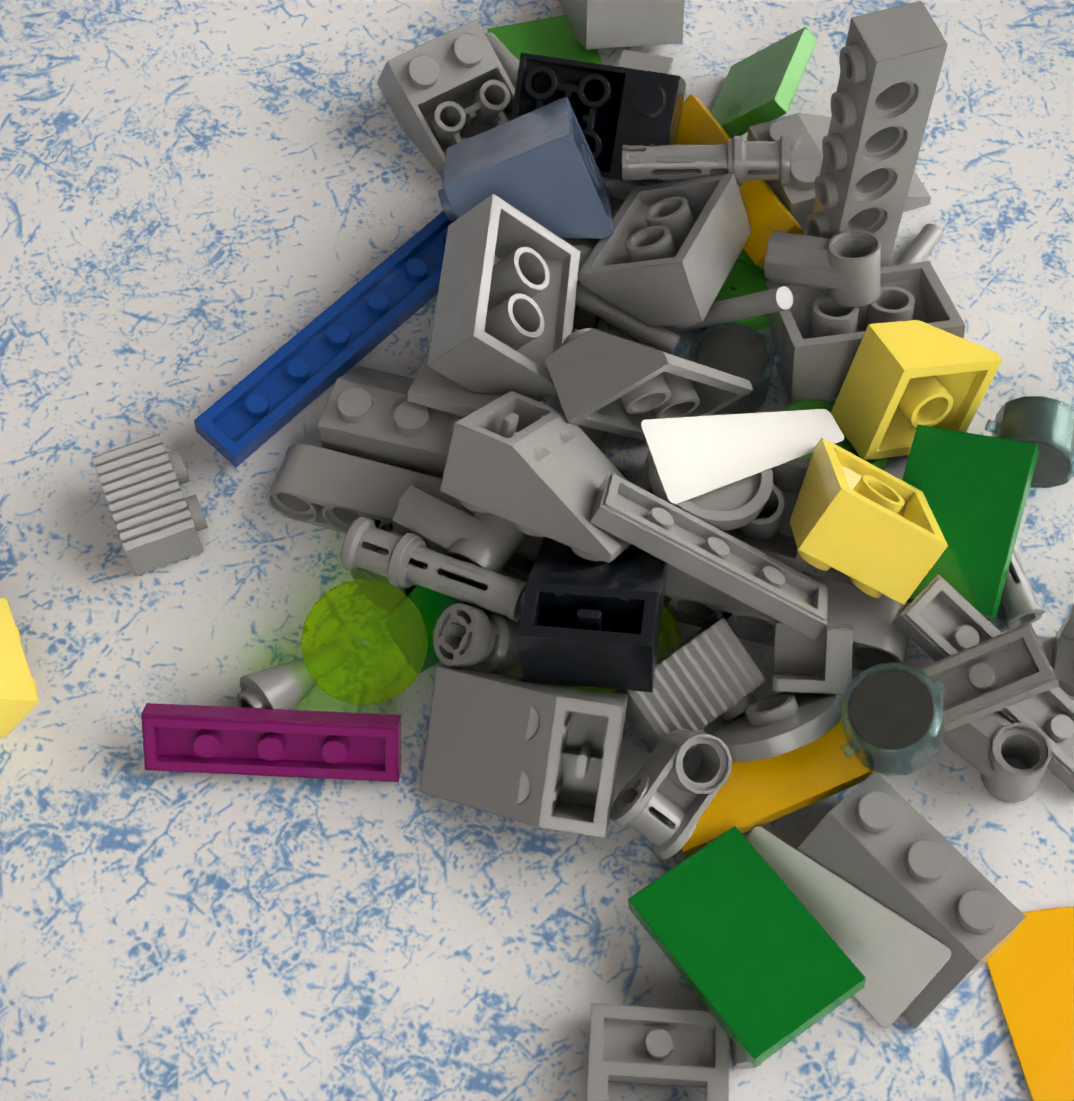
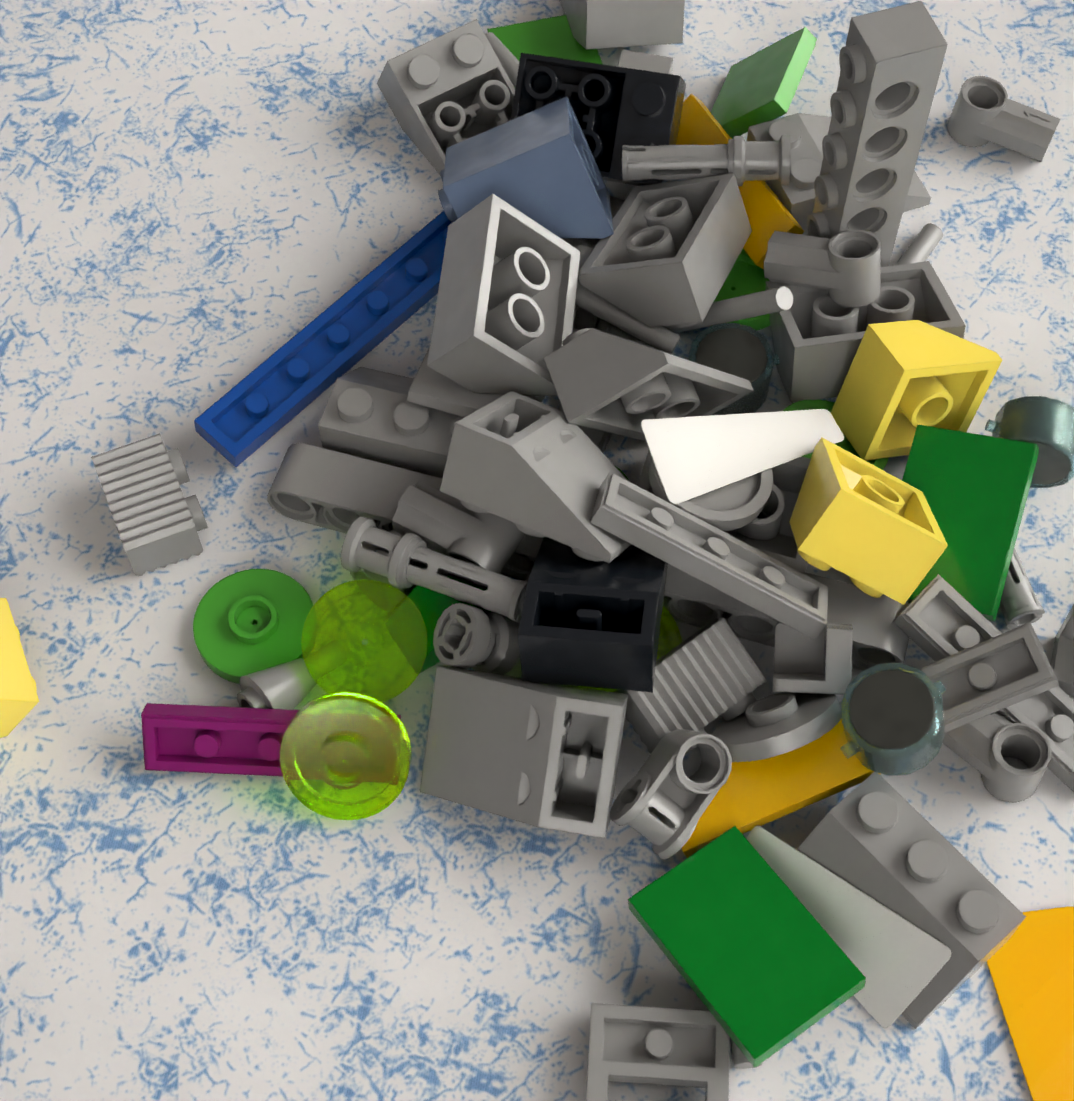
none -> bright green piece [193,569,317,684]
none -> clear neon green piece [280,692,412,820]
none -> light grey piece [947,76,1060,161]

